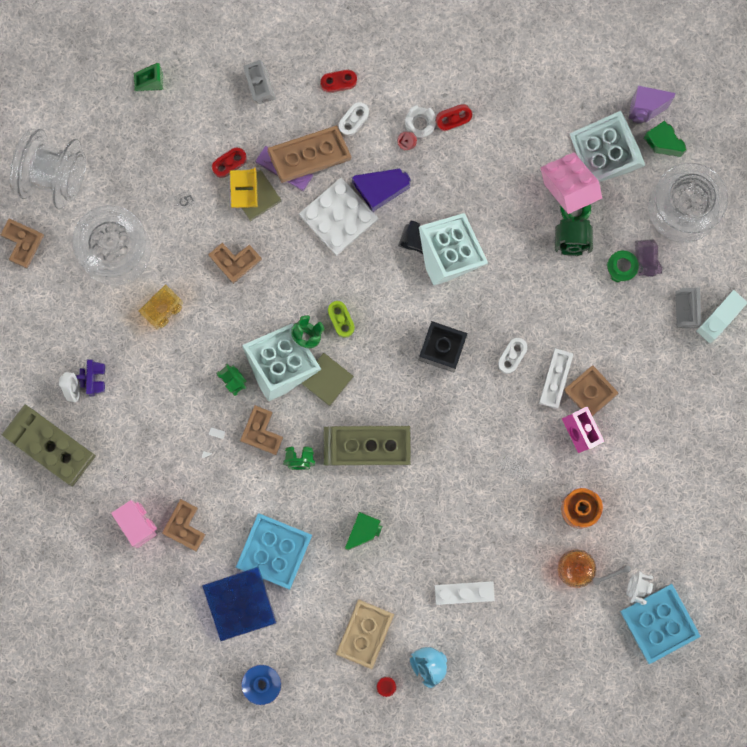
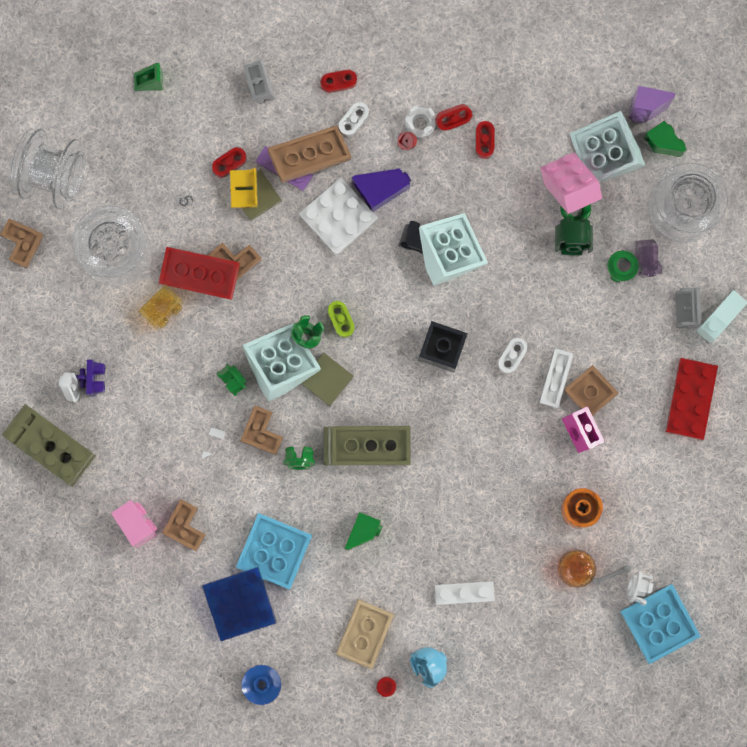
none -> red plate [158,246,240,300]
none -> red plate [475,121,495,159]
none -> red plate [665,358,718,441]

